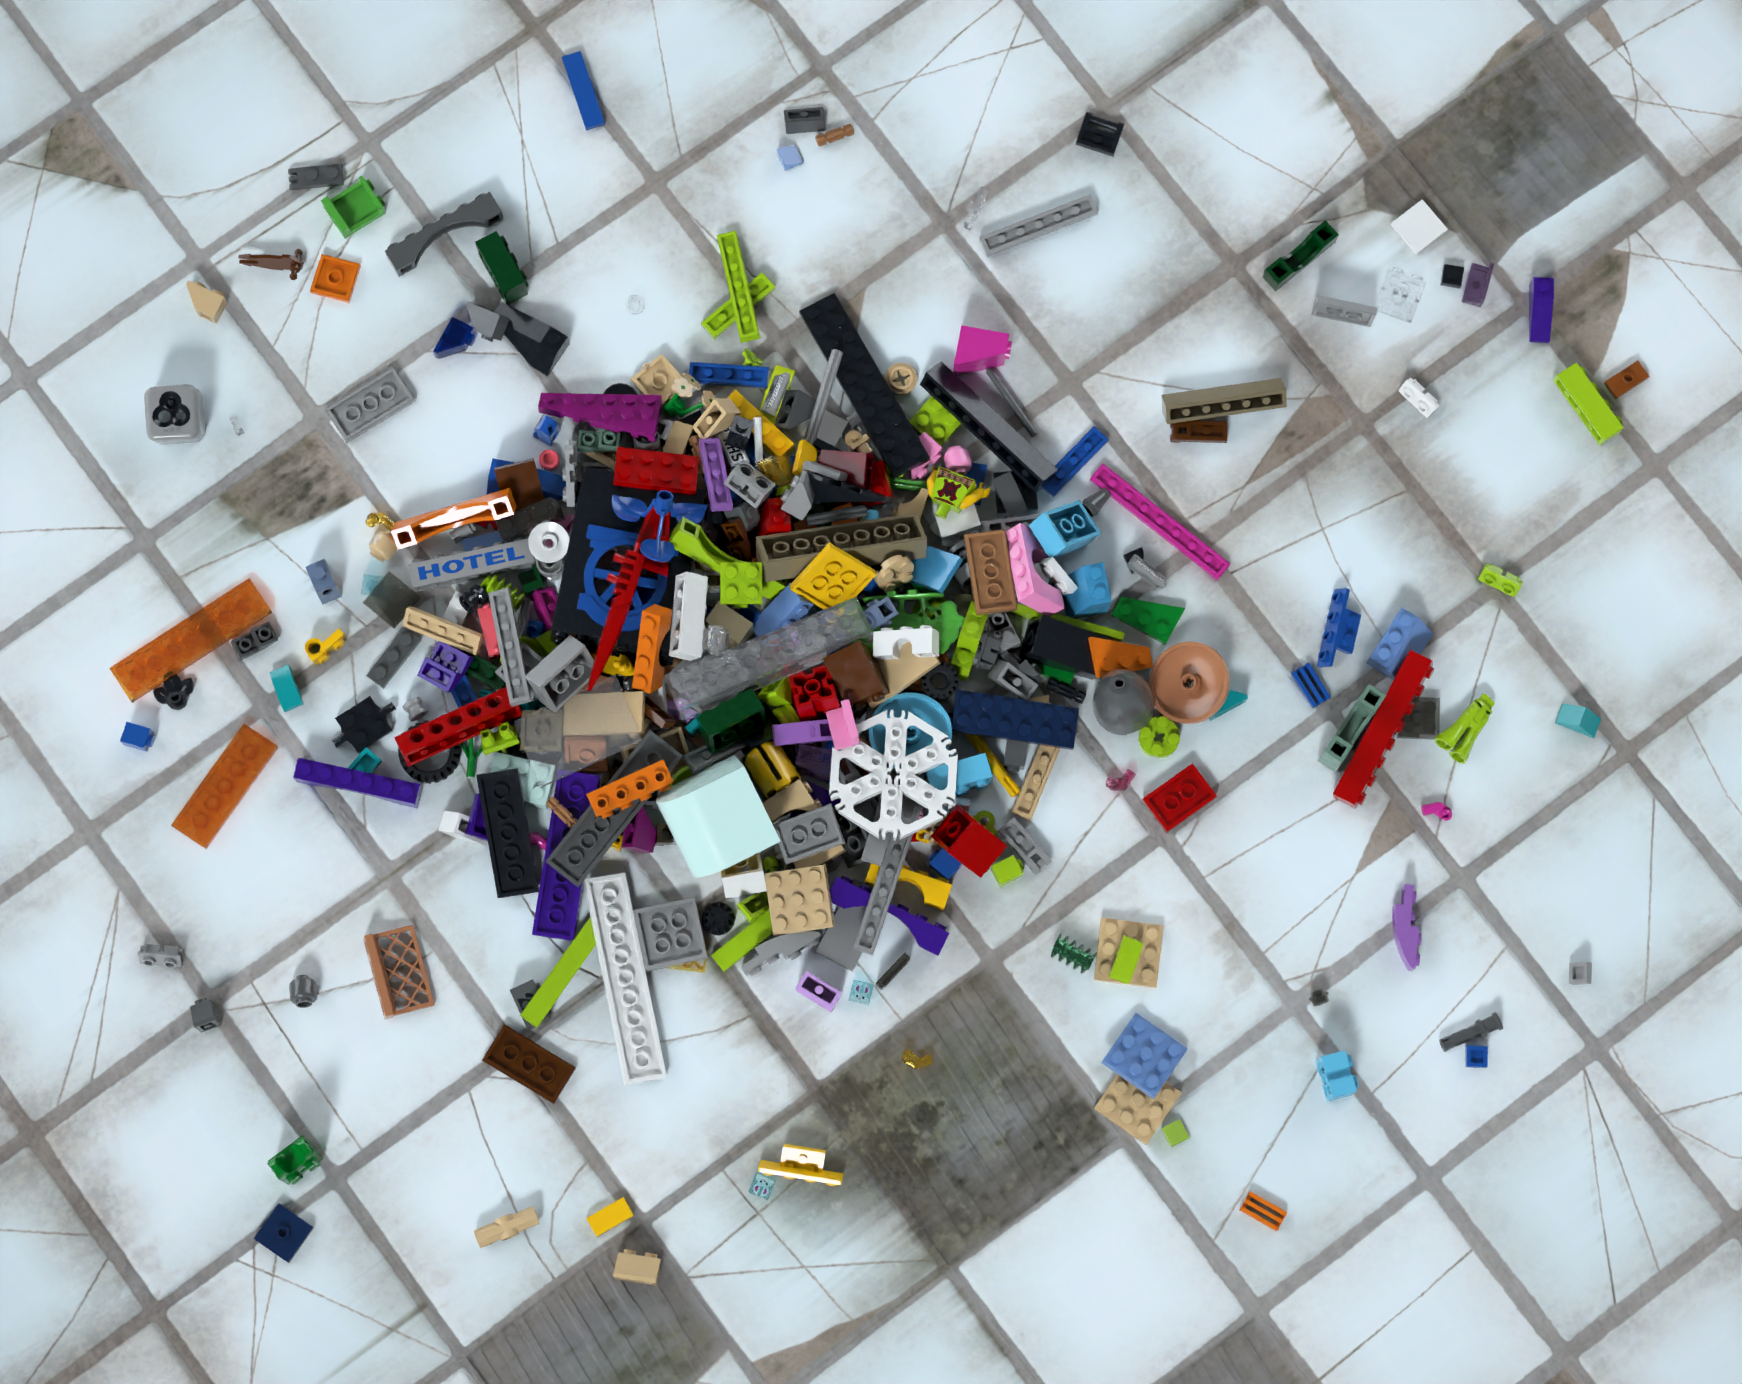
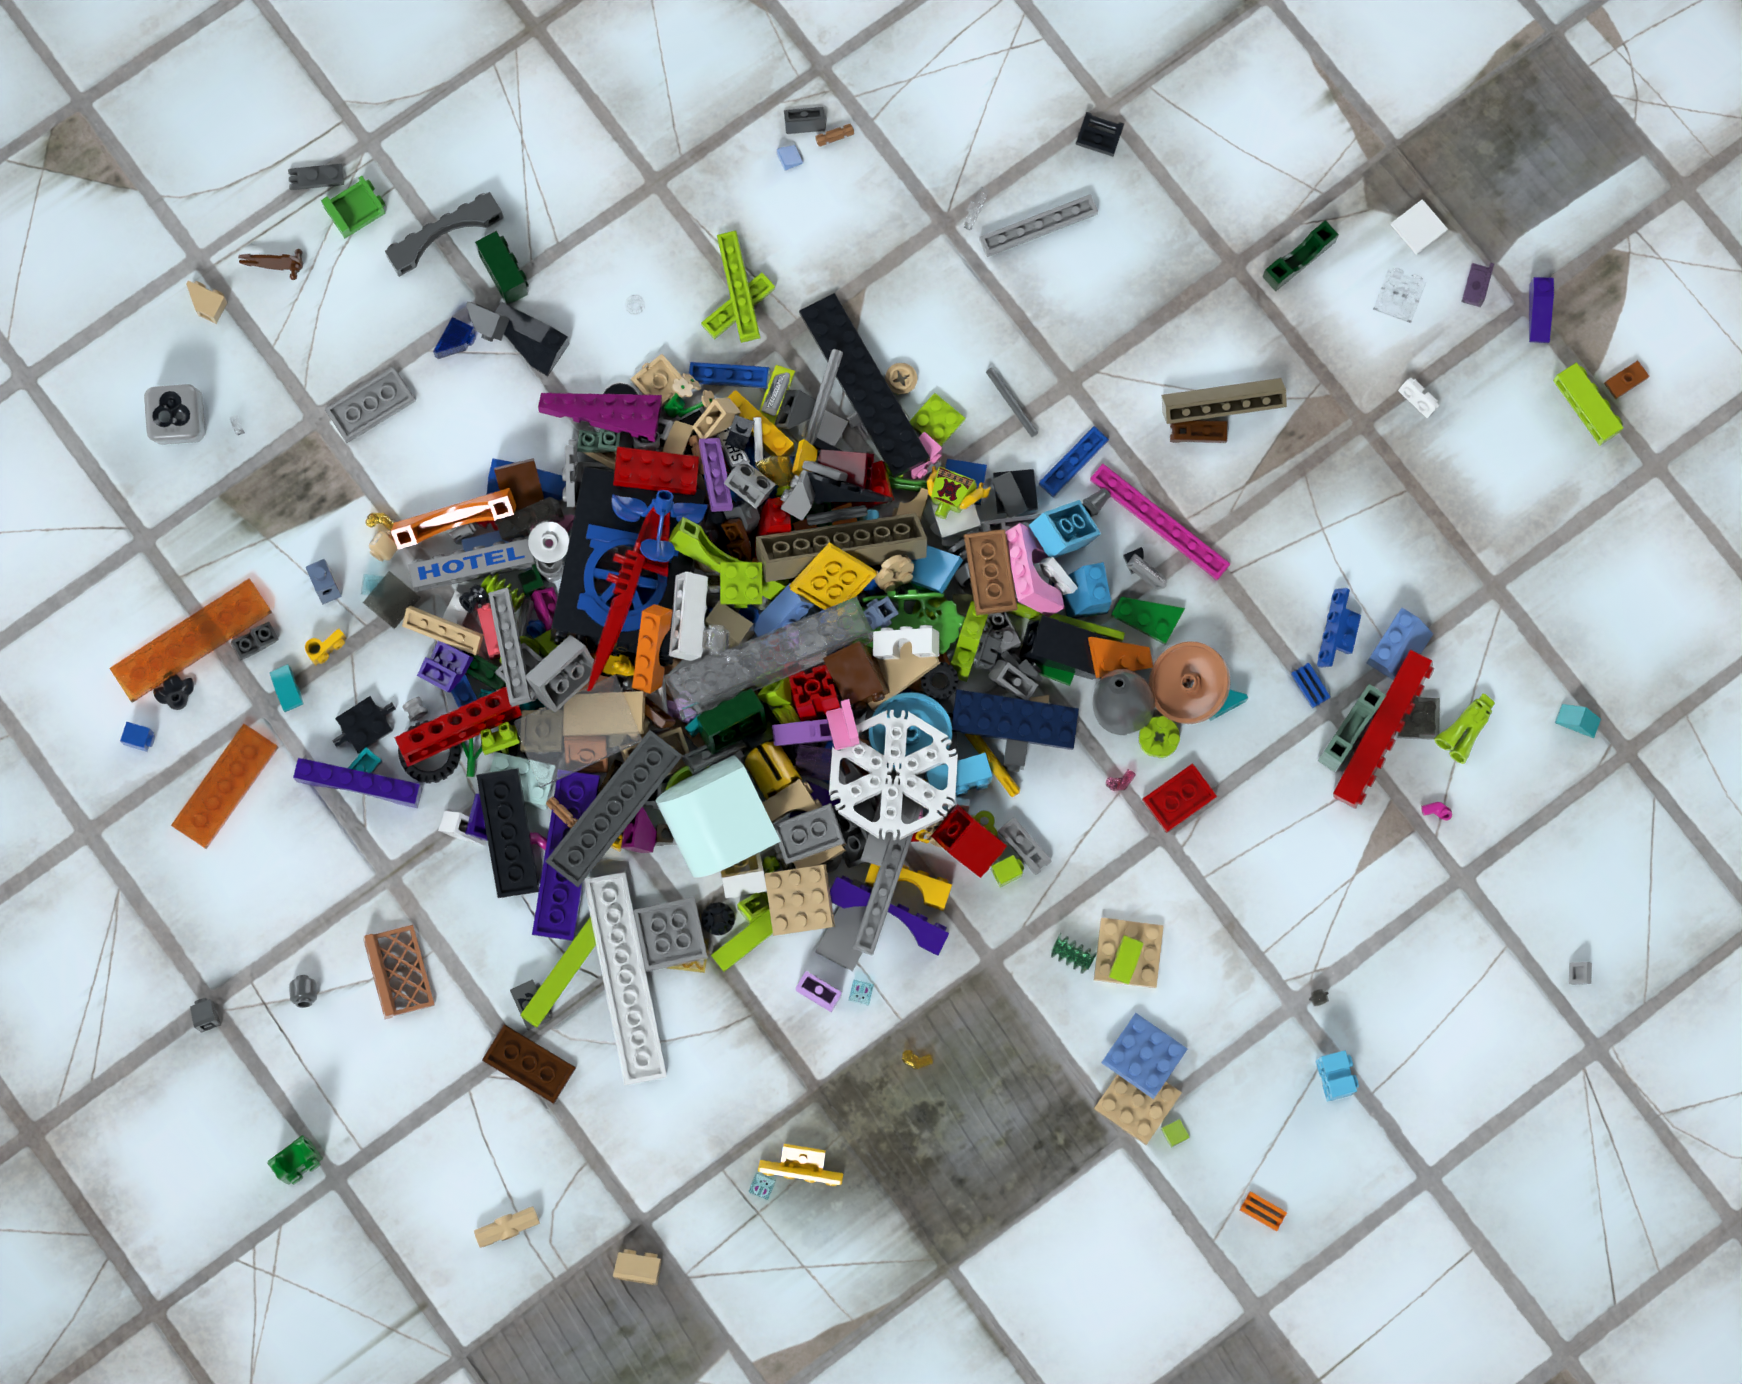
light grey hinge [138,944,184,968] -> none
dark blue plate [254,1203,314,1263] -> none
orange tile [310,254,361,303] -> none
dark grey plate [366,627,421,689] -> none
blue leg [533,415,560,446] -> none
coral tile [539,450,560,471] -> none
blue tile [562,51,605,131] -> none
orange brick [586,759,674,819] -> none
yellow tile [586,1197,634,1237] -> none
light grey slope [741,931,821,976] -> none
lime plant [742,348,763,367] -> none
tan hips [845,430,873,454] -> none
clear smoke tile [876,953,910,990] -> none
black brick [920,361,1058,493] -> none
blue brick [929,848,962,880] -> none
bright pink head [943,446,972,476] -> none
dark pink slope [953,325,1012,376] -> none
tan tile [1011,745,1060,821] -> none
black axle [1047,678,1086,704] -> none
light grey tile [1311,295,1378,327] -> none
medium lavender slope [1392,884,1422,971] -> none
dark grey pin [1439,1012,1503,1052] -> none
black plate [1440,264,1464,289] -> none
blue plate [1465,1046,1488,1068] -> none
lime hinge [1478,563,1523,598] -> none

